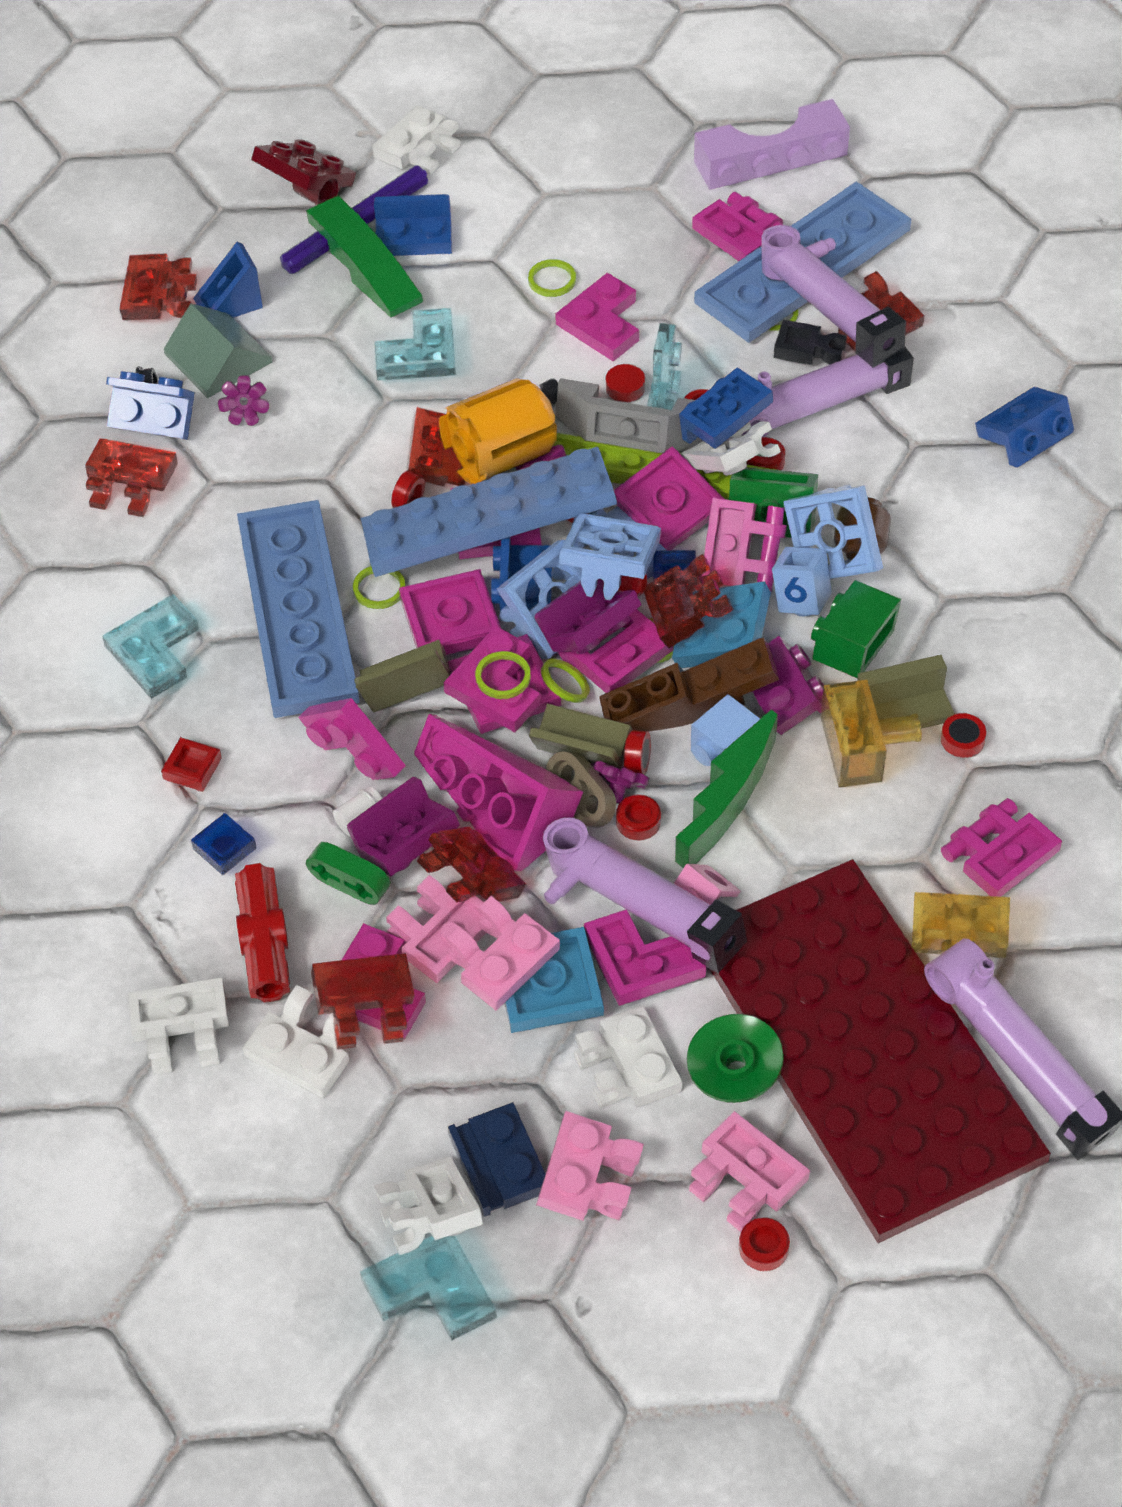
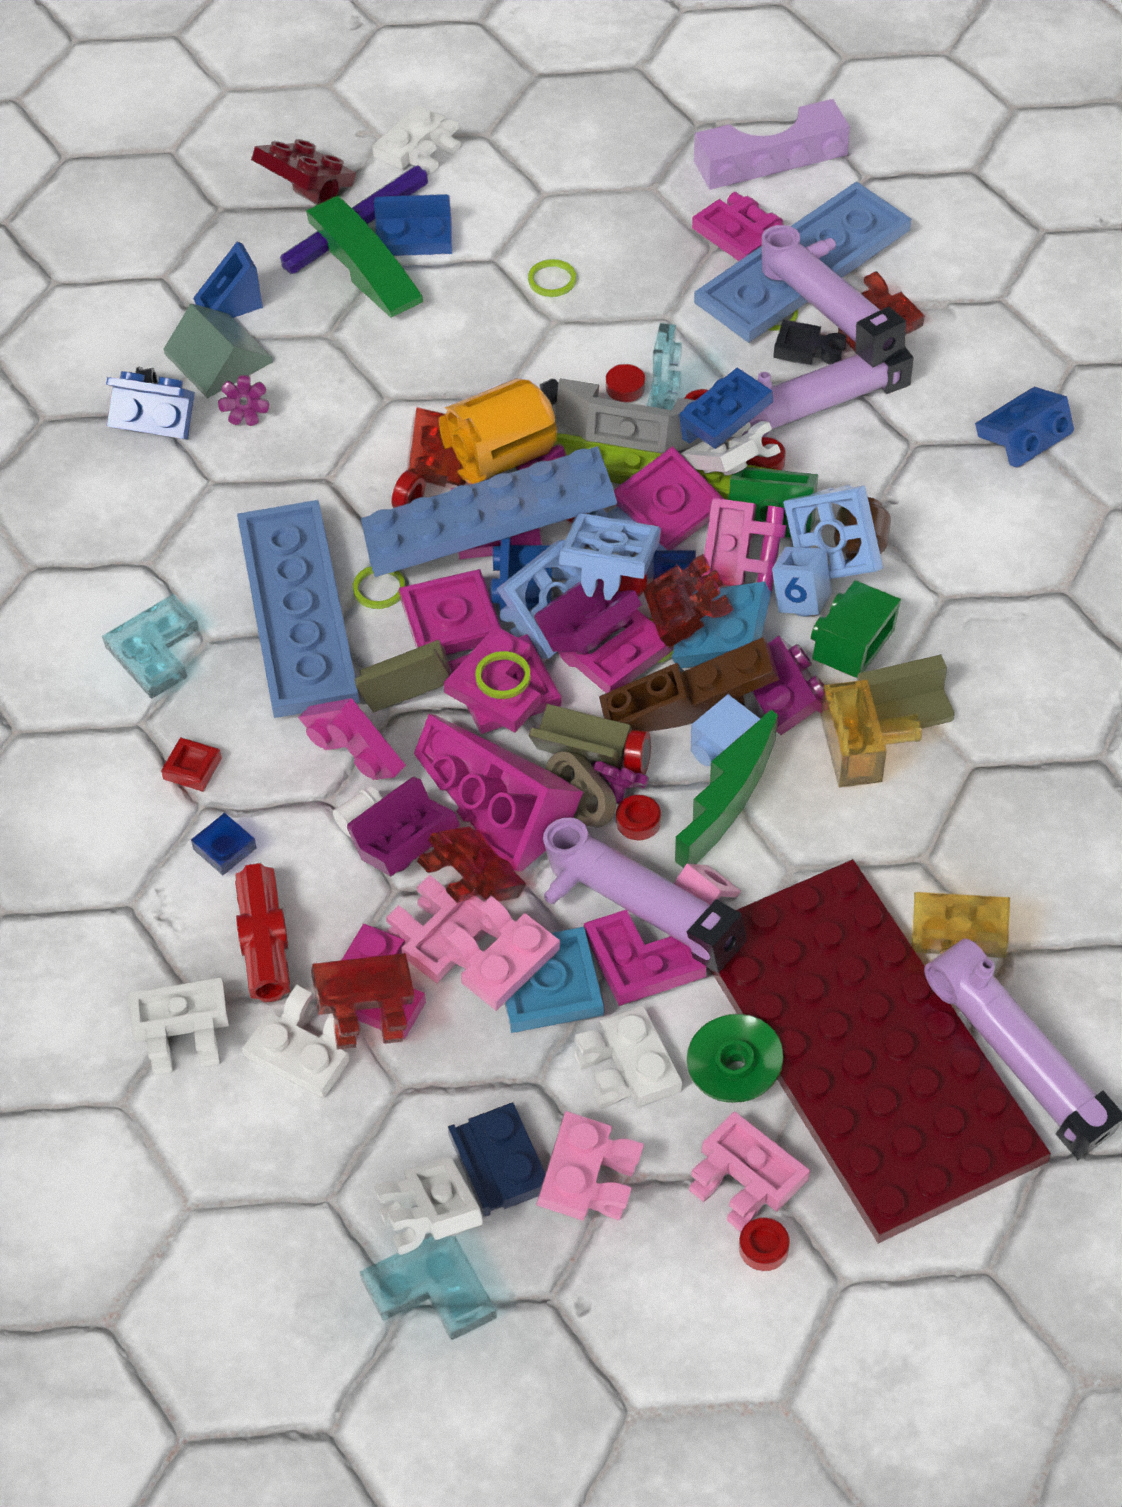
clear red plate [85,438,178,517] -> none
clear red plate [119,253,197,320] -> none
green beam [305,842,391,905] -> none
clear light blue plate [375,308,456,381] -> none
lime piece [541,659,590,703] -> none
dark pink plate [555,272,639,362] -> none
red tile [941,713,987,758] -> none
dark pink plate [941,798,1062,901] -> none

